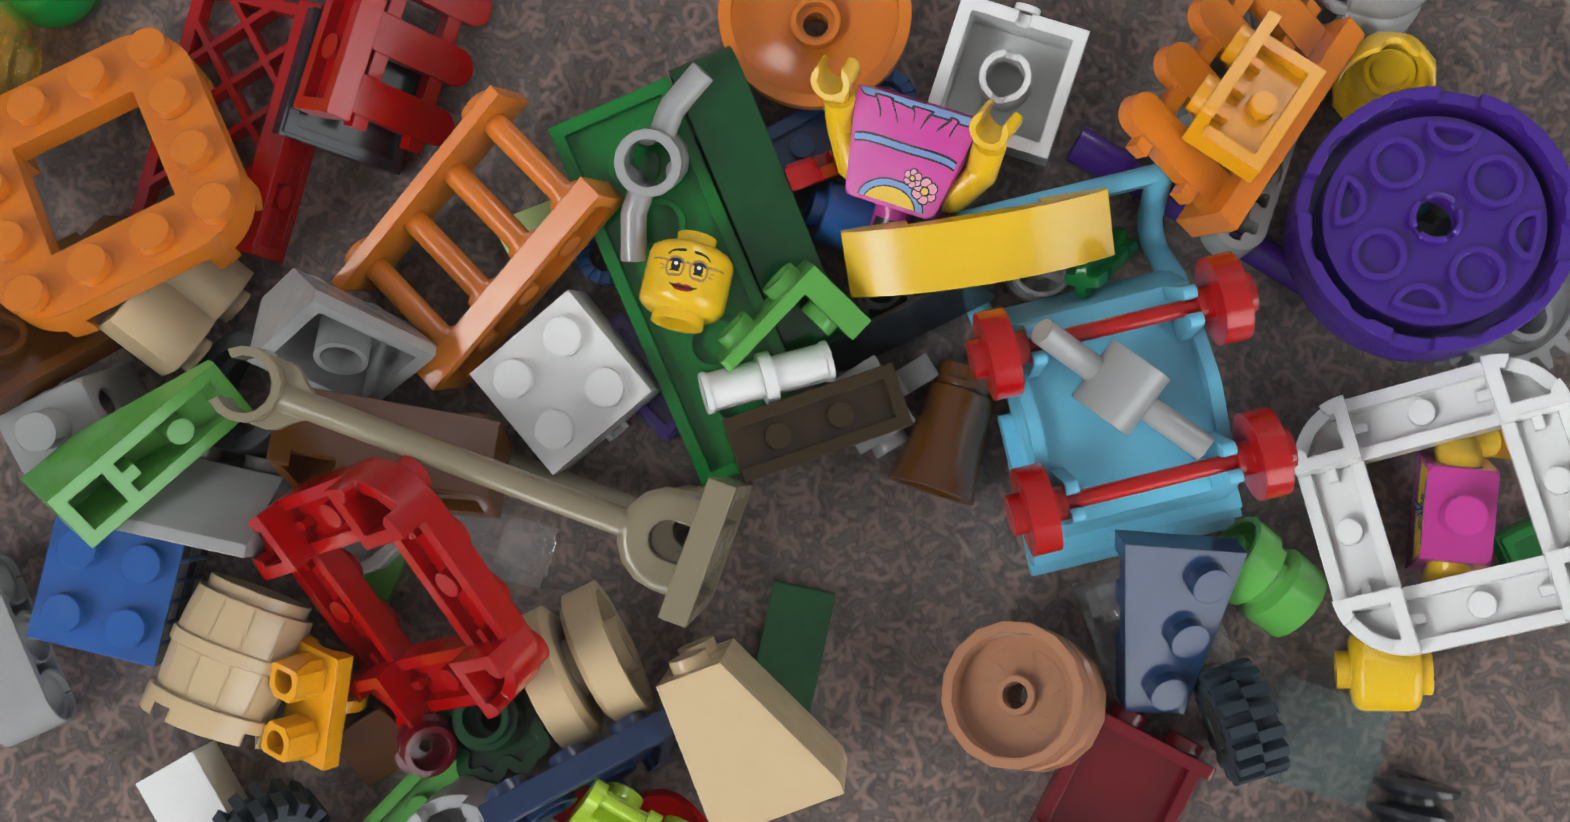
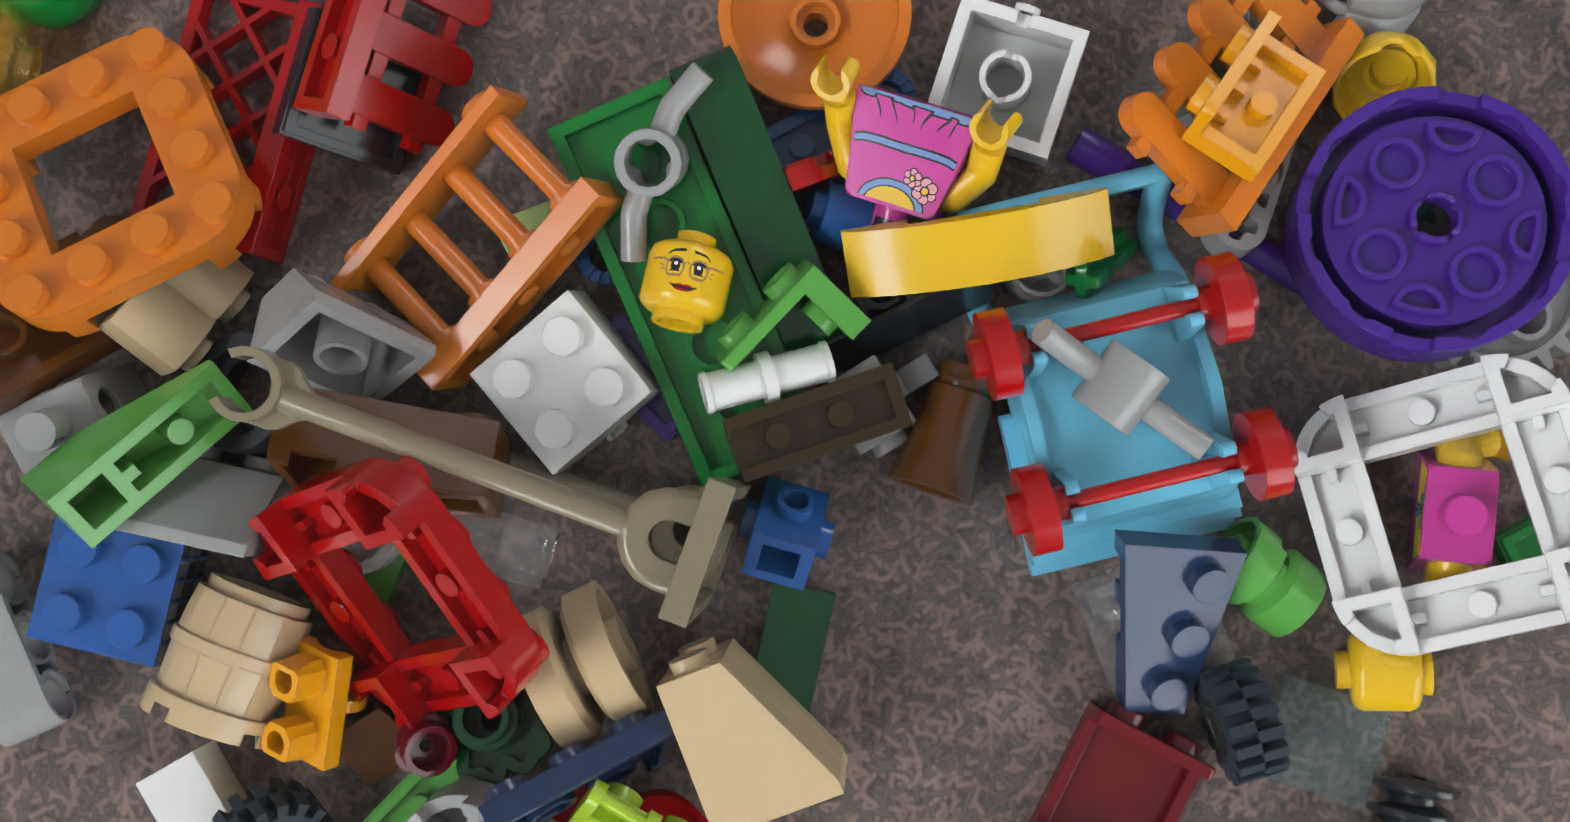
nougat wheel [941,621,1106,772] -> none
none -> blue brick [739,476,836,591]

